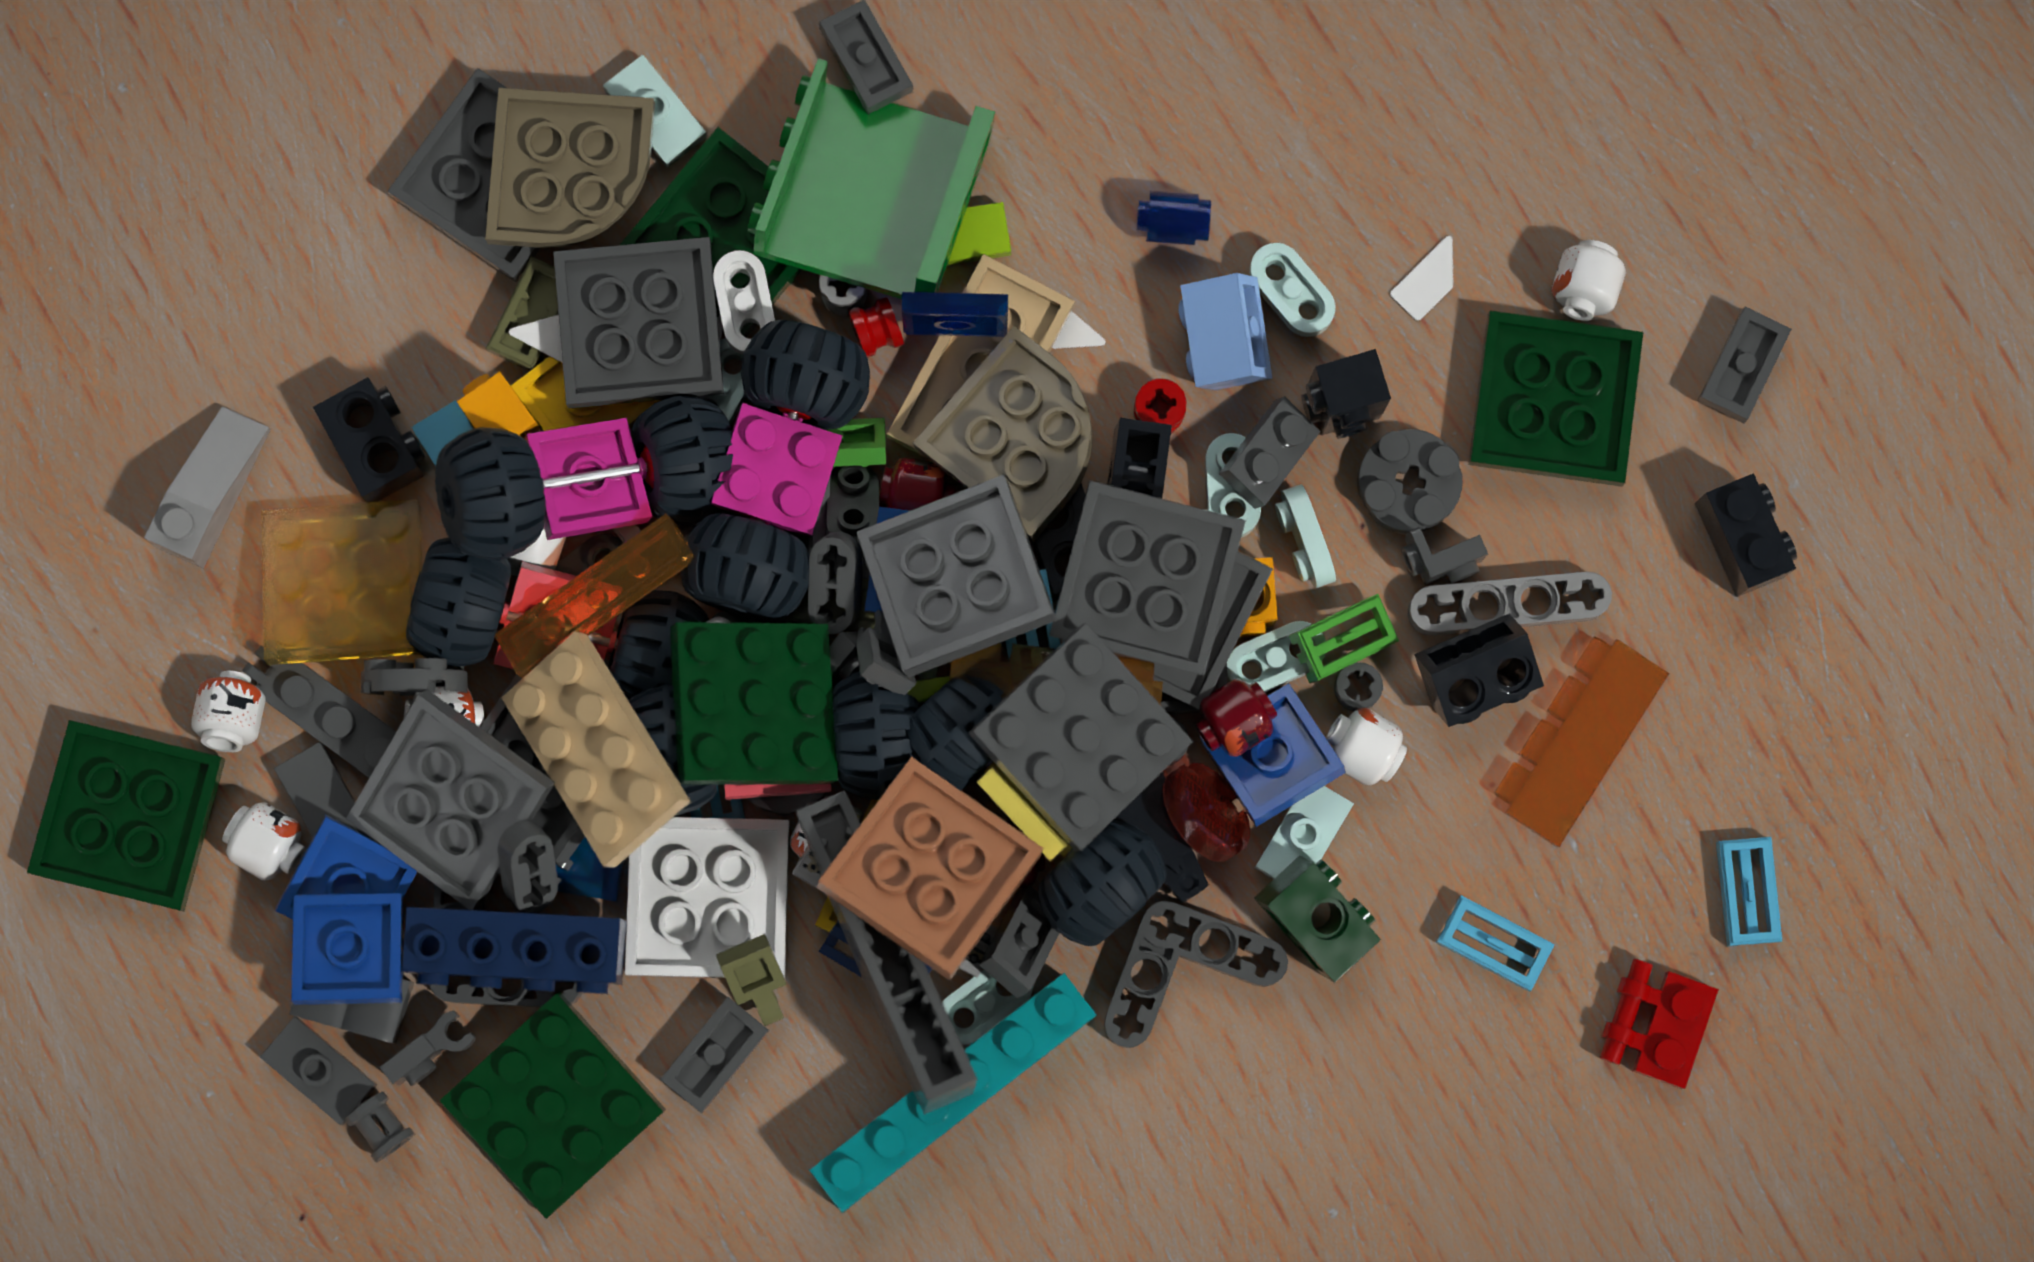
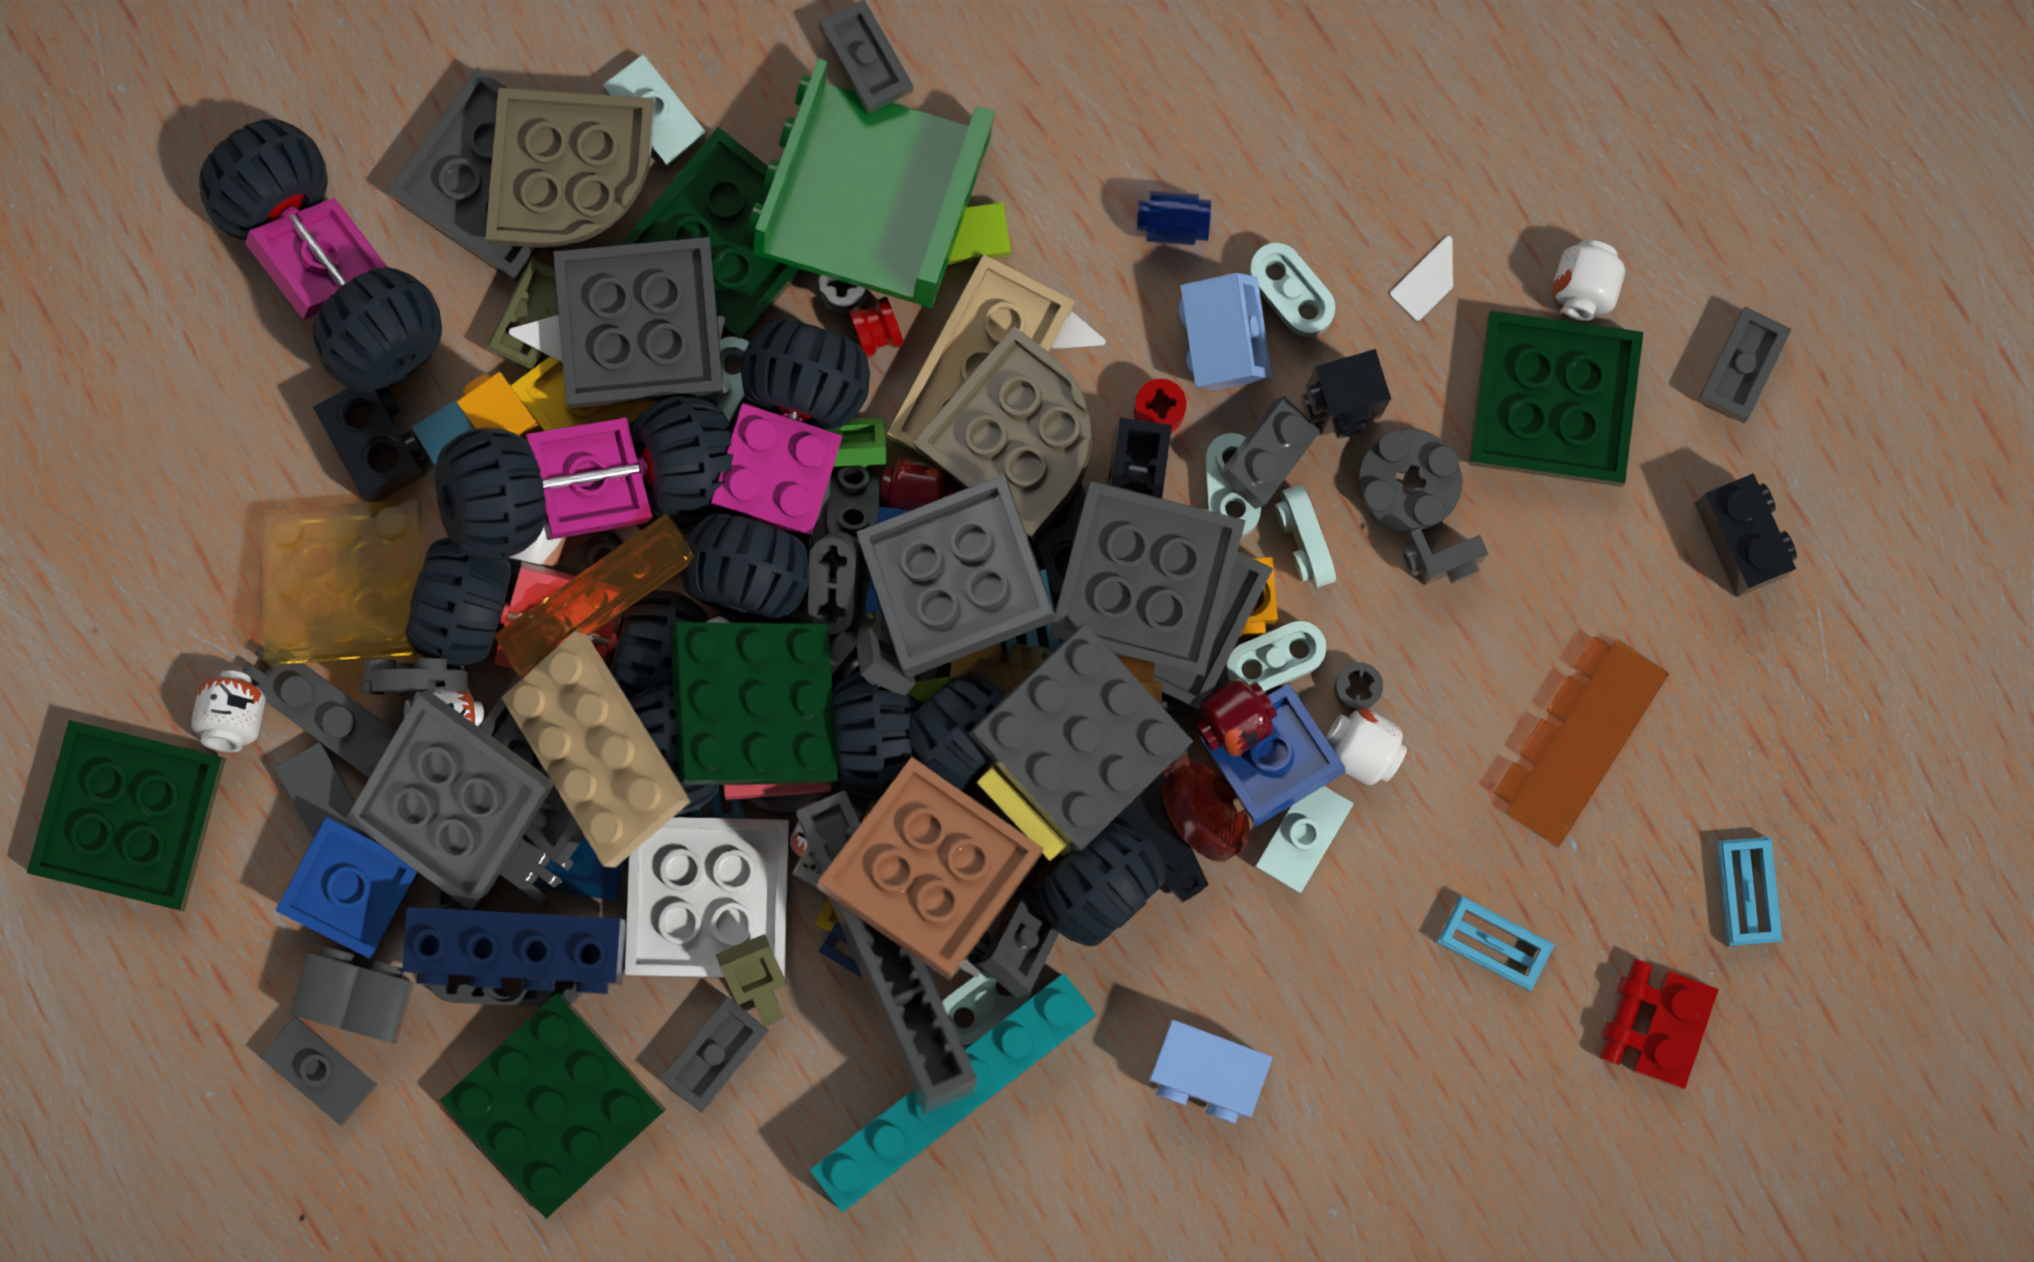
light grey slope [144,407,271,569] -> none
white head [222,802,305,881] -> none
blue plate [291,893,403,1005] -> none
dark grey bush [345,1091,415,1163] -> none
dark grey plate [380,1010,477,1087] -> none
dark grey beam [498,820,558,914] -> none
white plate [713,251,775,355] -> none
clear blue tile [902,292,1008,337] -> none
dark grey beam [1104,901,1288,1048] -> none
dark green brick [1254,855,1381,983] -> none
bright green tile [1288,594,1399,683] -> none
light grey beam [1407,572,1612,636] -> none
black brick [1414,613,1544,727] -> none
none -> black plate [199,119,442,392]
none -> light blue brick [1148,1020,1273,1124]

